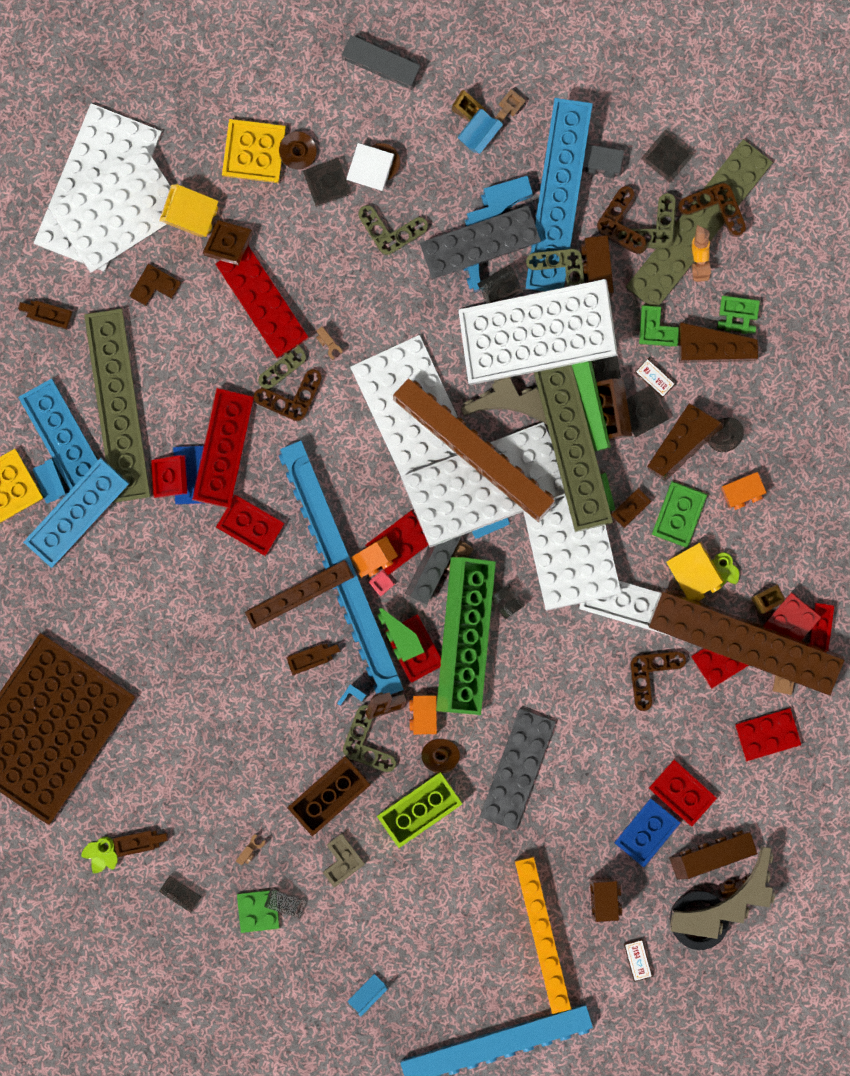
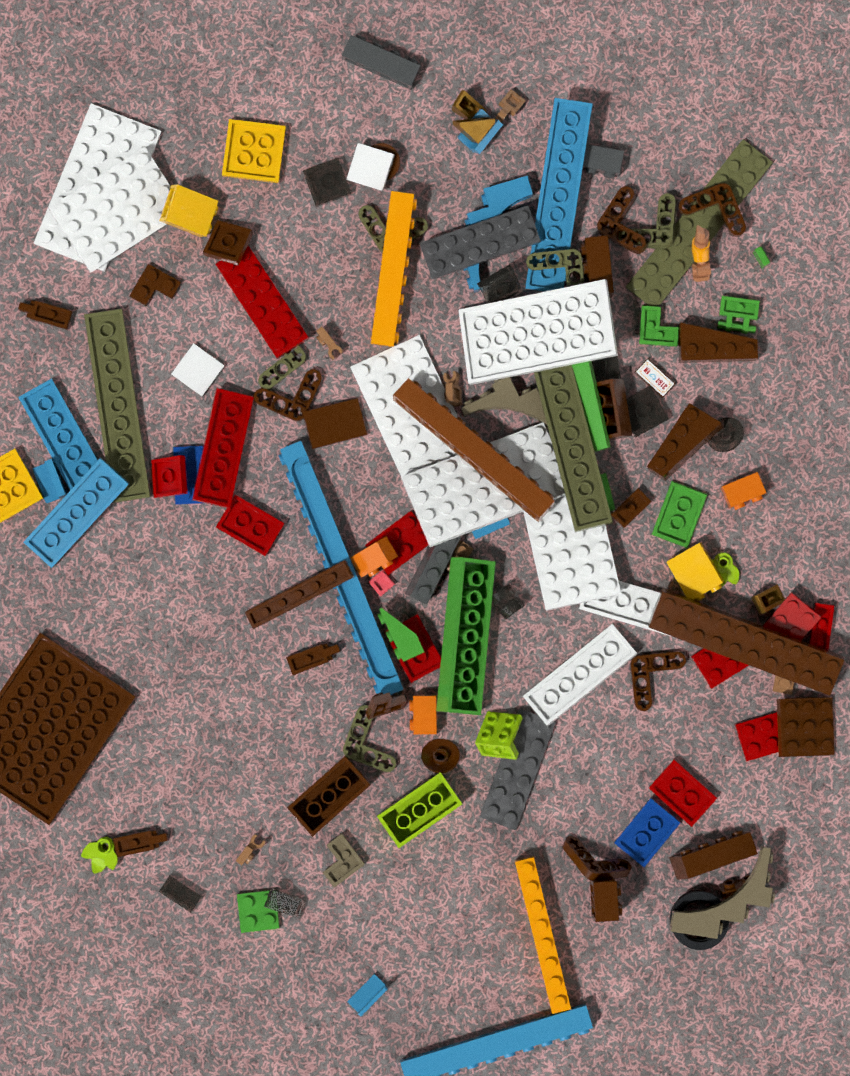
reddish brown dish [279,131,317,170] -> none
dark azure panel [337,684,367,706] -> none
white tile [624,939,653,982] -> none
clear smoke plate [641,129,695,183] -> none
none -> white tile [171,343,225,397]
none -> reddish brown tile [302,398,368,449]
none -> light orange brick [370,191,417,347]
none -> medium nougat plate [443,371,462,407]
none -> pearl gold slope [453,117,495,144]
none -> lime bracket [475,711,522,760]
none -> white plate [523,624,637,727]
none -> reddish brown beam [562,836,632,881]
none -> bright green tile [753,246,770,269]
none -> reddish brown plate [777,697,835,757]

